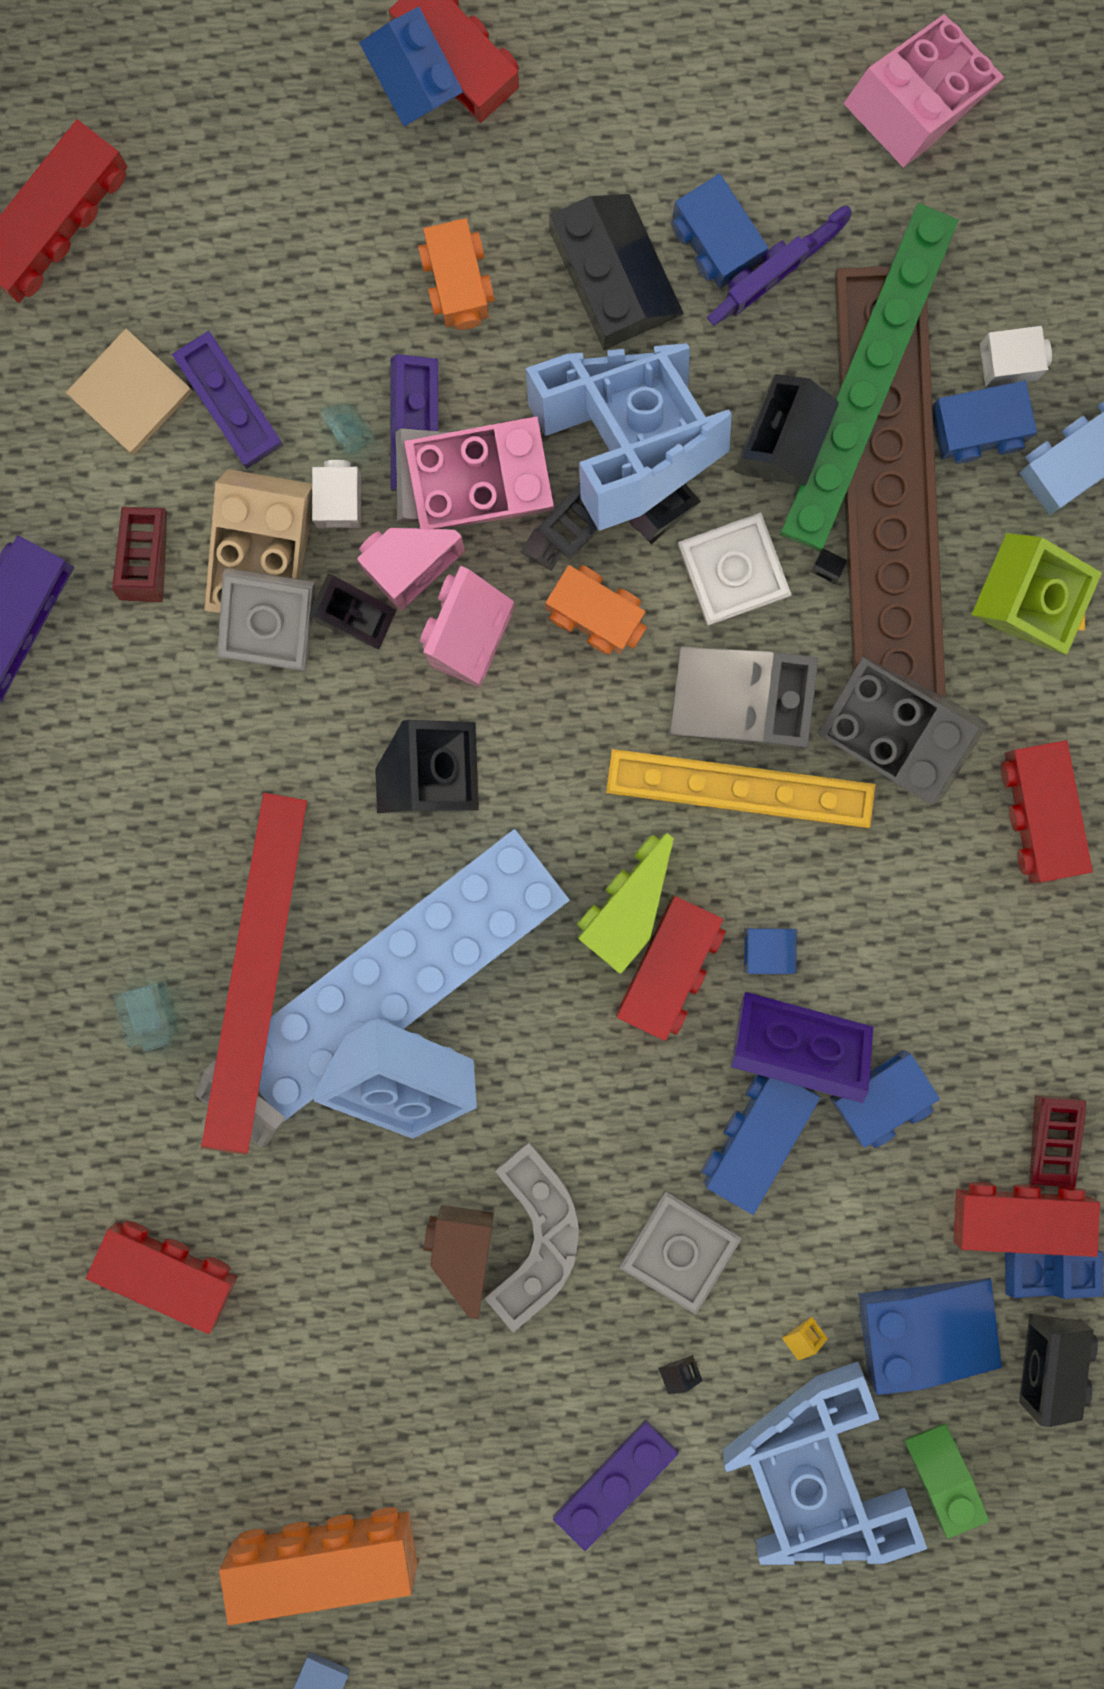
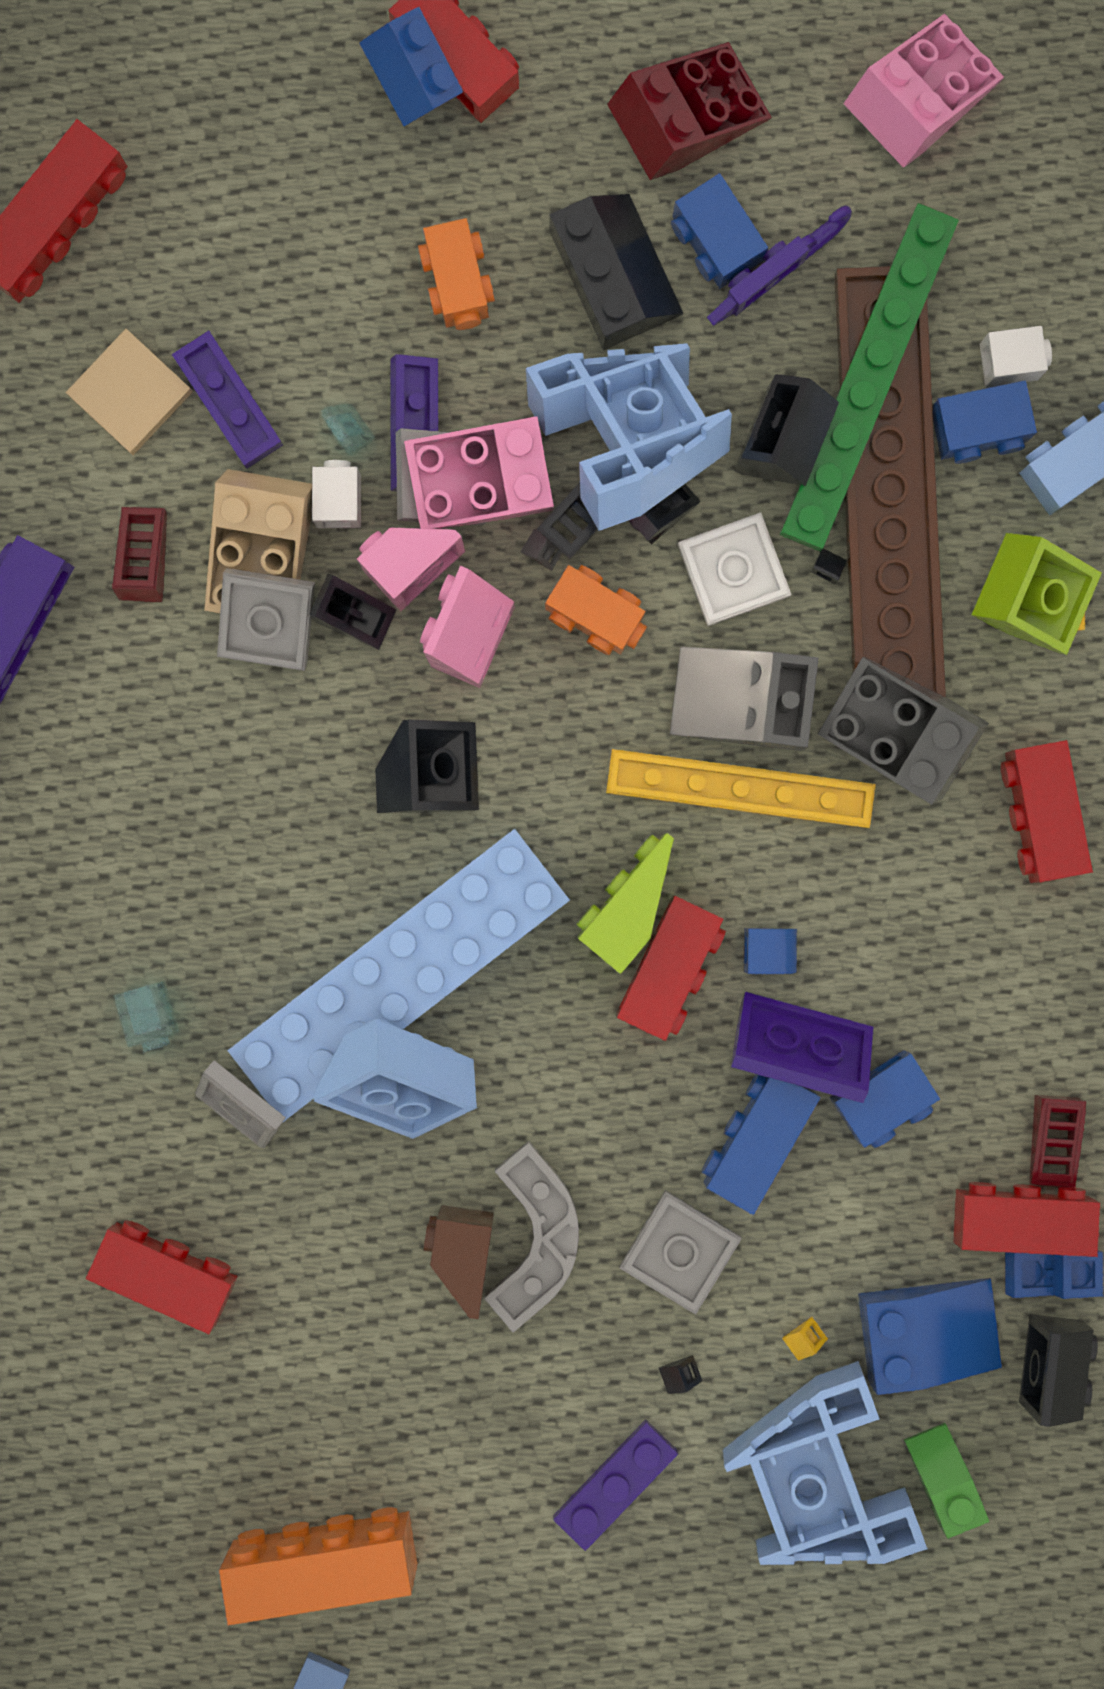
red tile [201,793,307,1155] -> none
none -> dark red slope [607,42,772,180]

